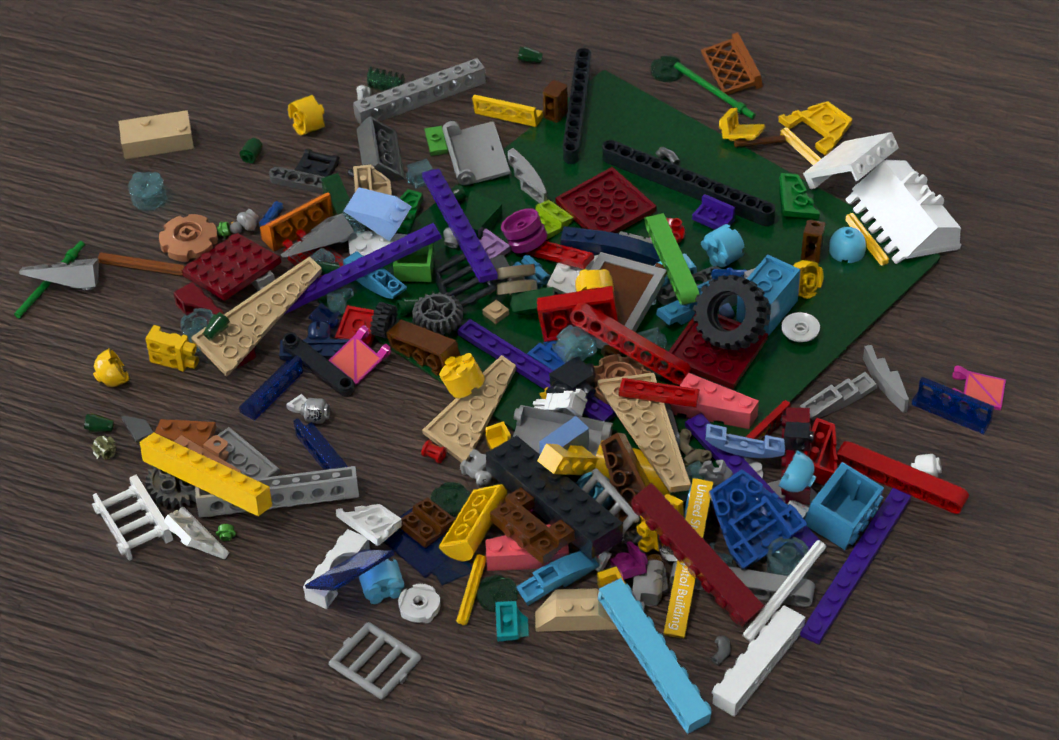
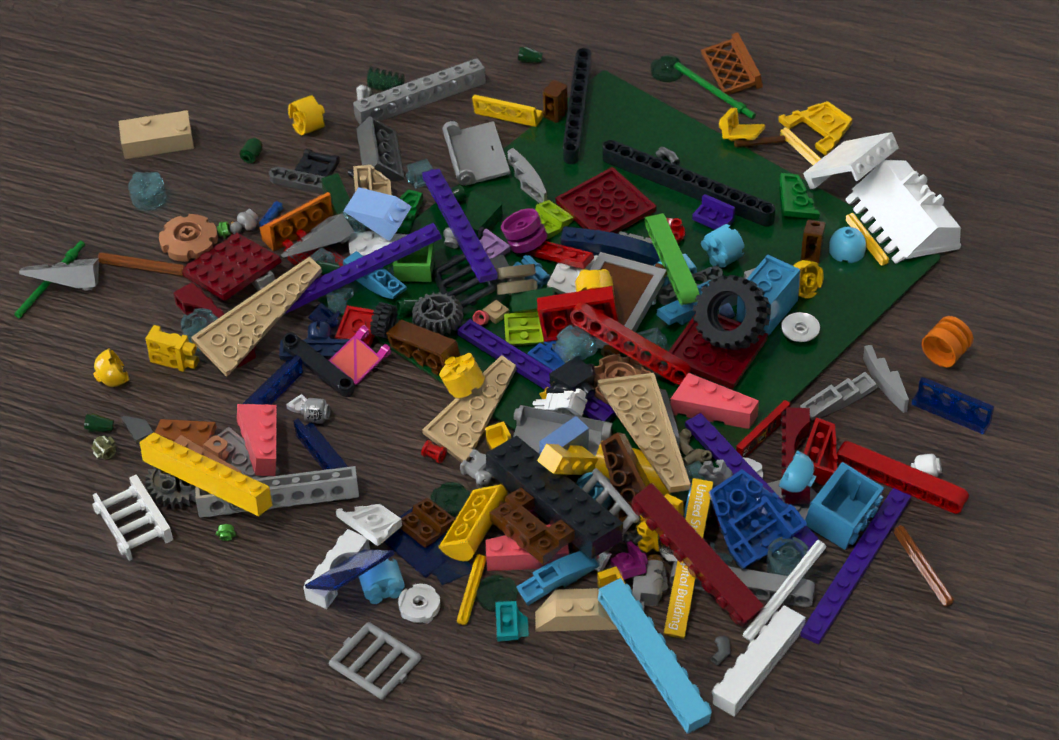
white wing [164,507,229,559] -> none
dark green cone [202,312,230,341] -> none
bright green plate [424,126,448,156] -> none
red tile [618,378,700,408] -> none
medium blue slope [705,424,785,458] -> none
blue axle [711,268,747,280] -> none
black brick [784,422,815,451] -> none
white tile [788,501,809,518] -> none
coral flag [948,366,1006,411] -> none
none -> coral wedge [237,404,277,476]
none -> coral hinge [473,310,490,326]
none -> lime slope [504,312,544,346]
none -> dark orange axle [894,525,954,607]
none -> orange wheel [921,316,974,368]

